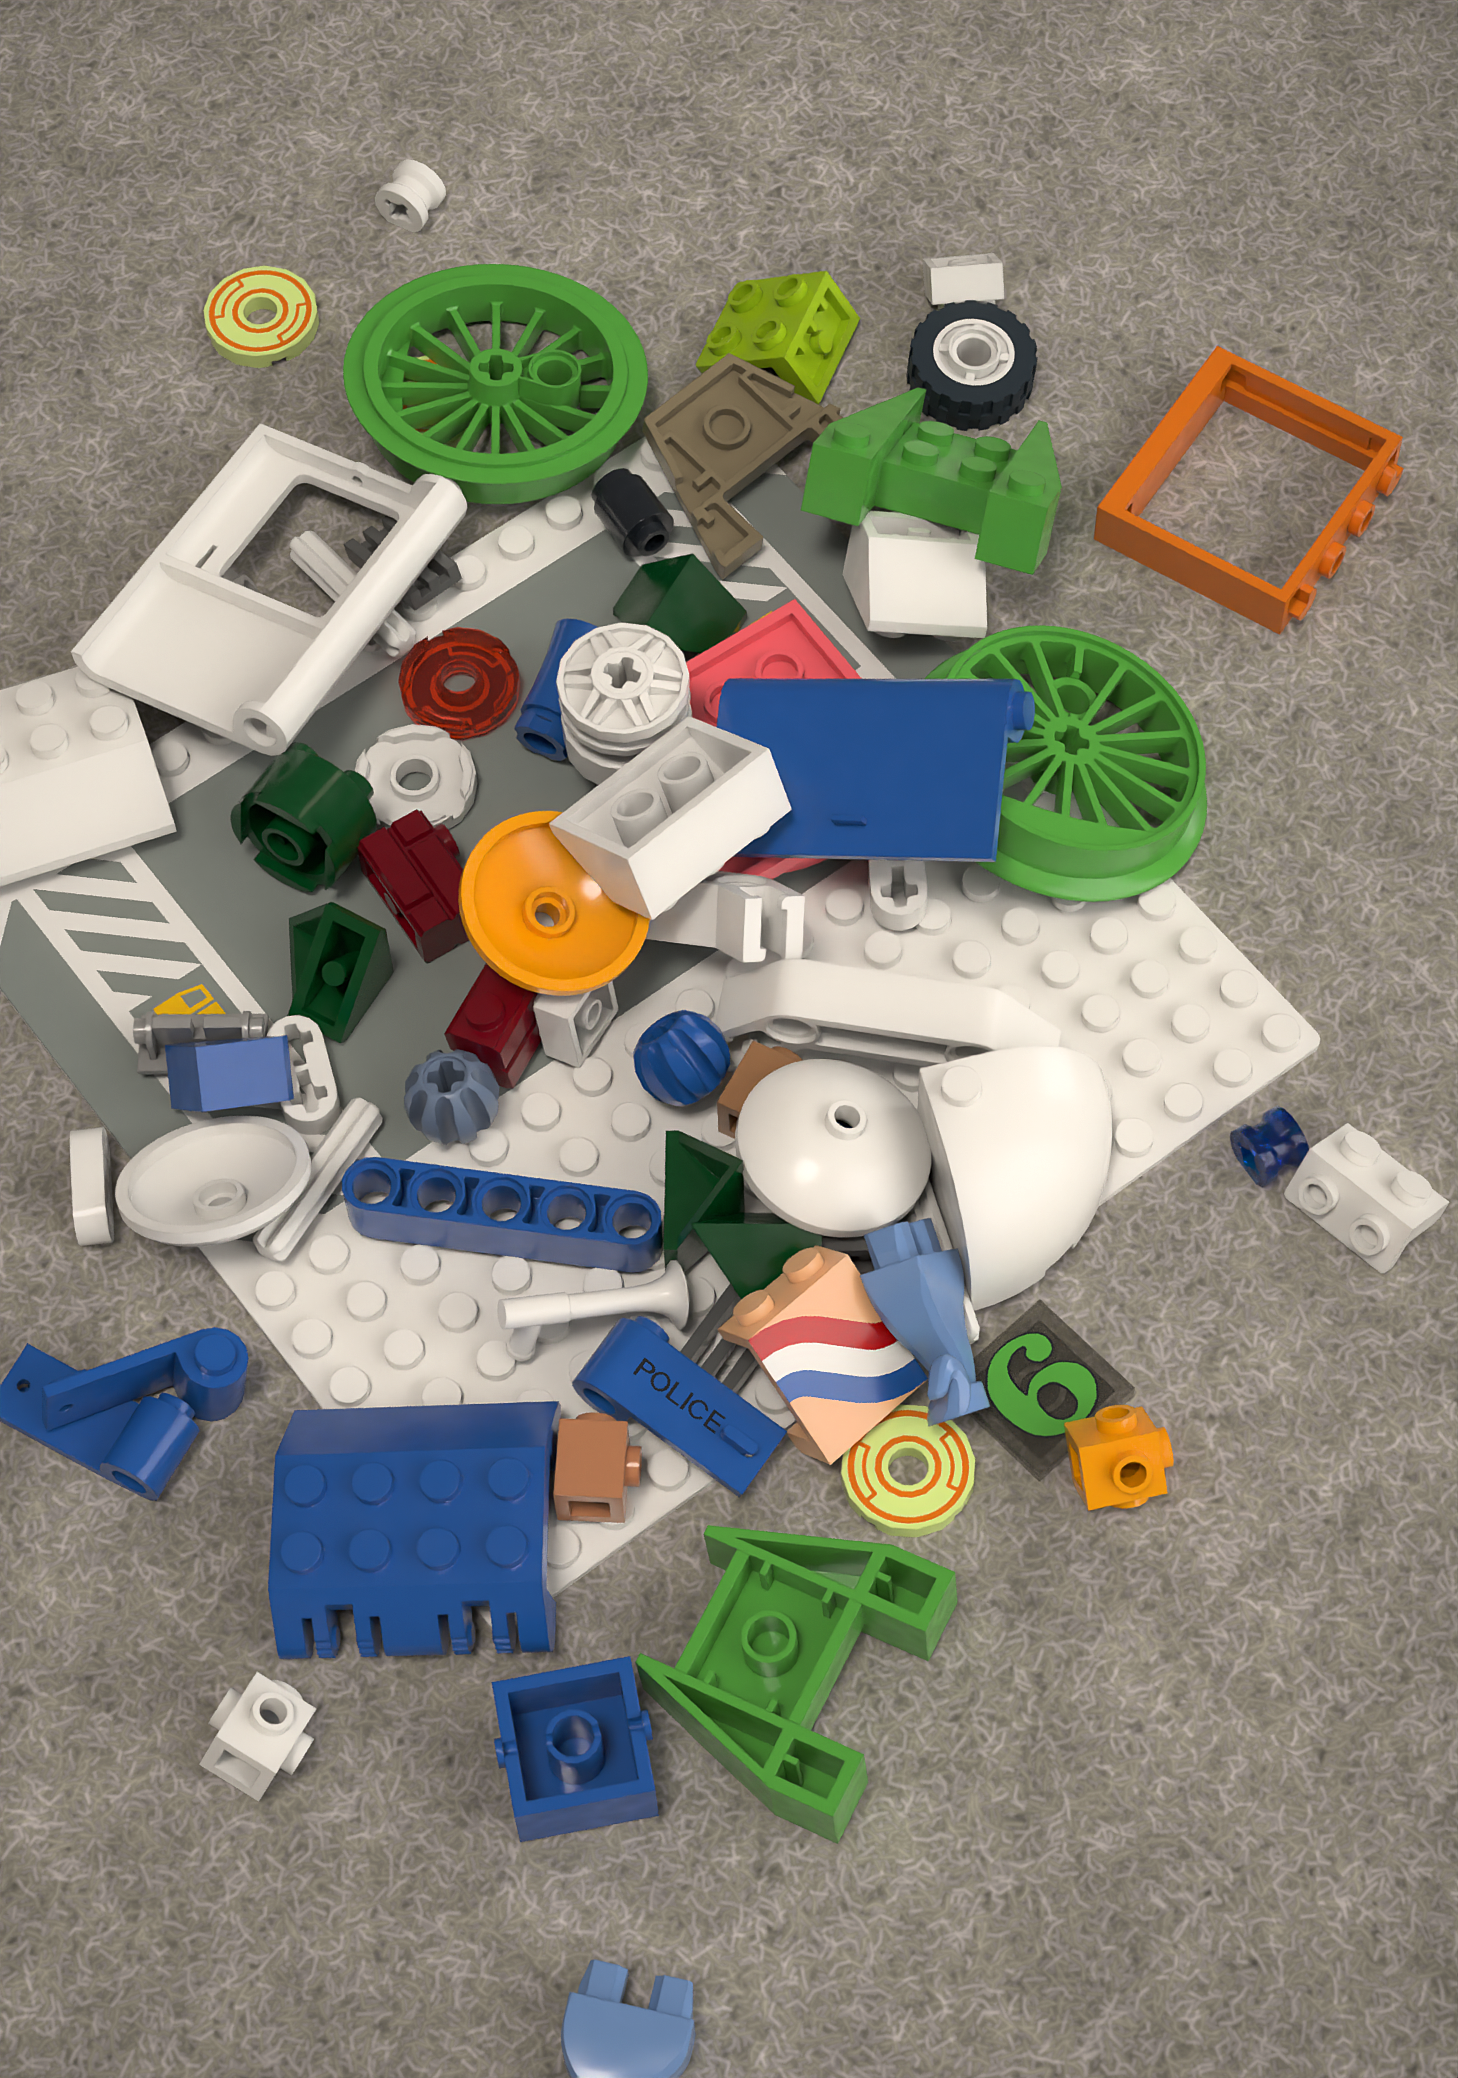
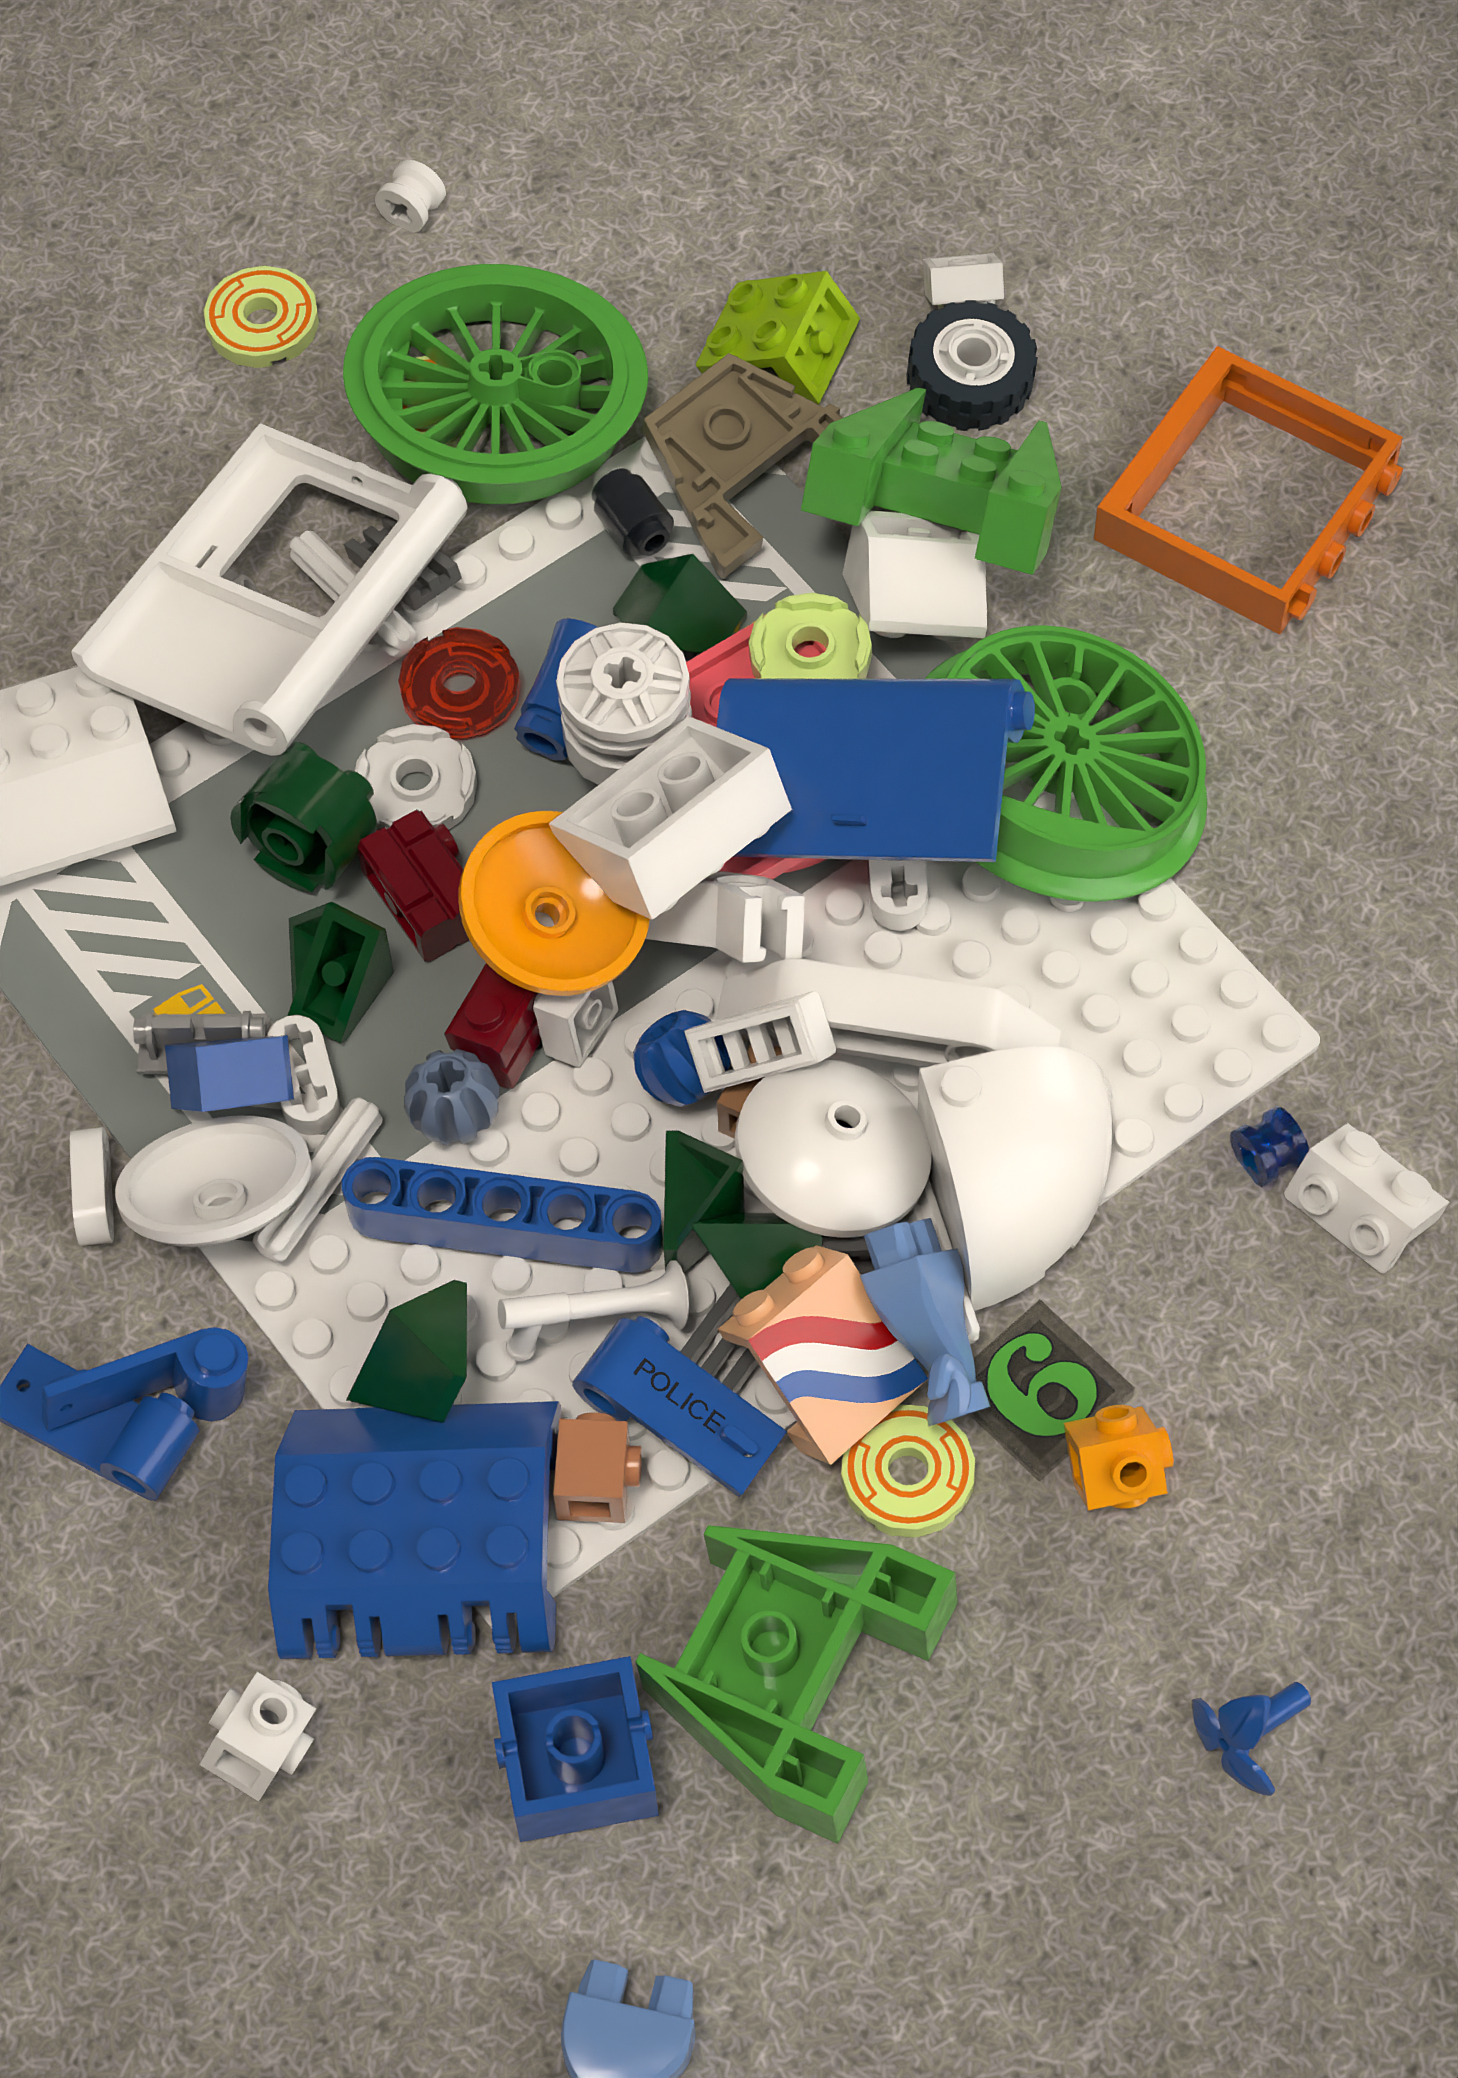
none -> dark green slope [346,1280,467,1423]
none -> white slope [684,991,836,1093]
none -> yellowish green tile [749,593,872,679]
none -> blue plant [1192,1682,1311,1796]

